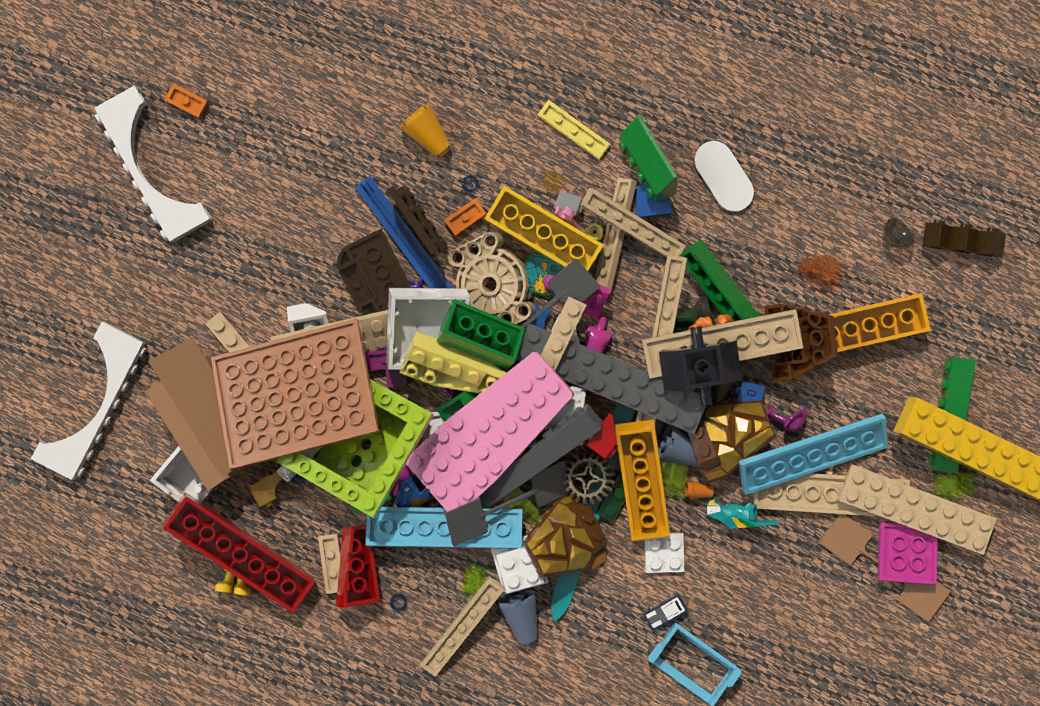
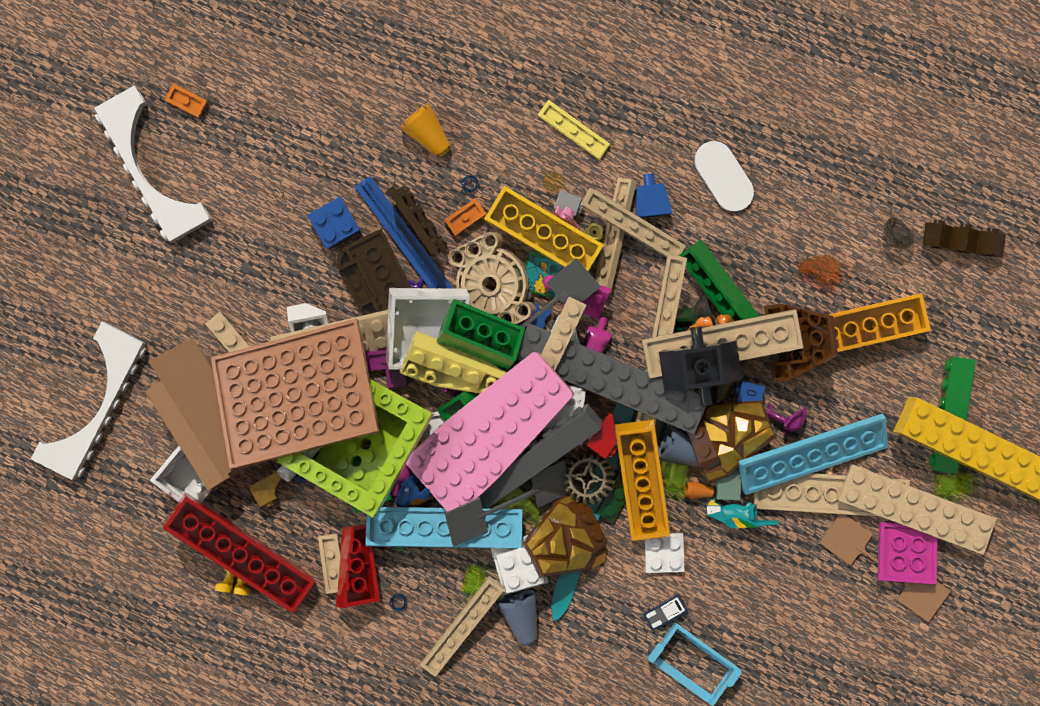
green slope [618,116,678,204] -> none
none -> blue brick [307,196,361,250]
none -> sand green panel [715,467,741,500]

